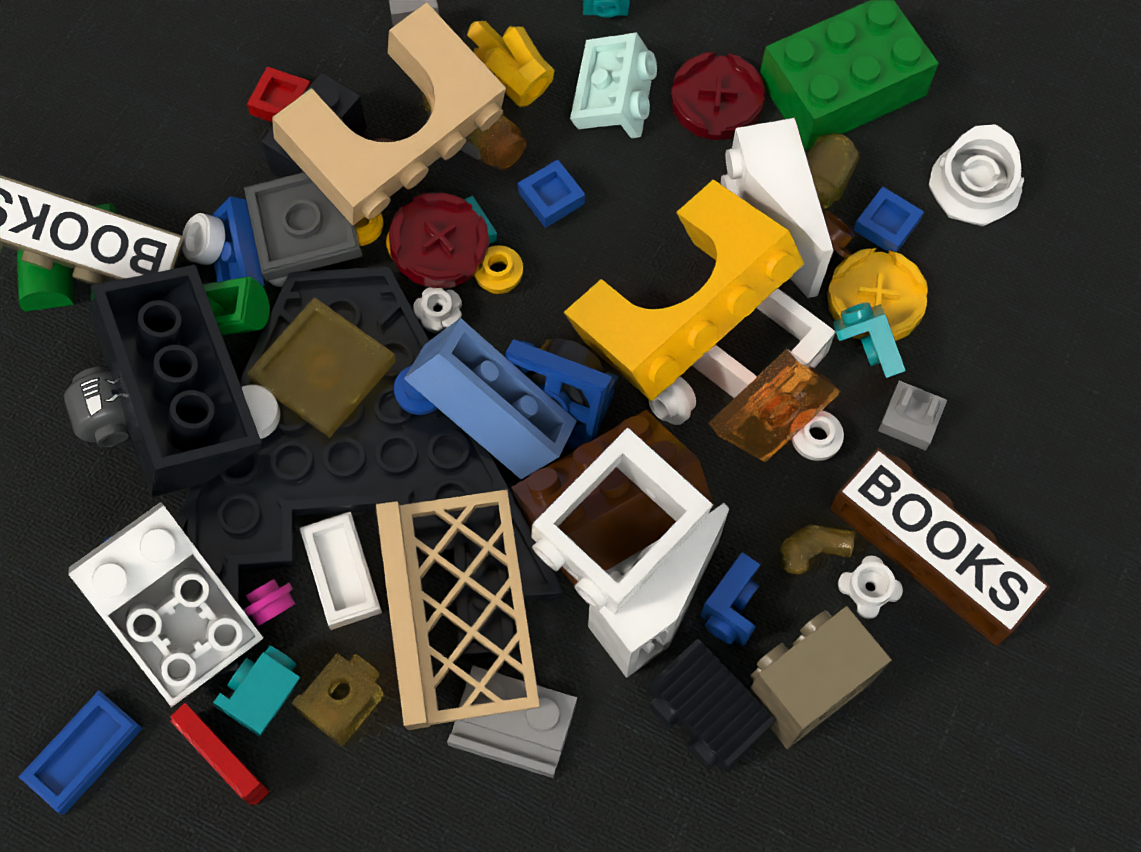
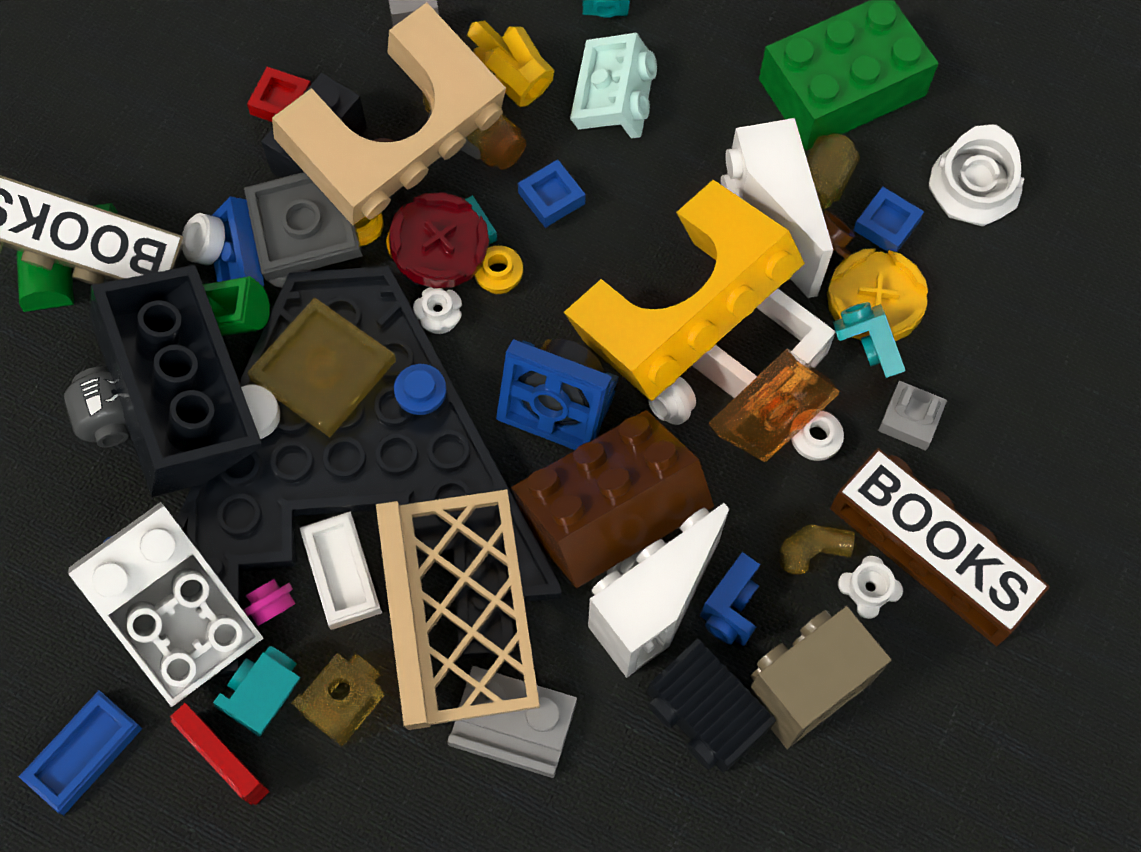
medium blue brick [404,318,577,479] -> none
white window [532,428,713,615] -> none
dark red tile [671,52,765,140] -> none

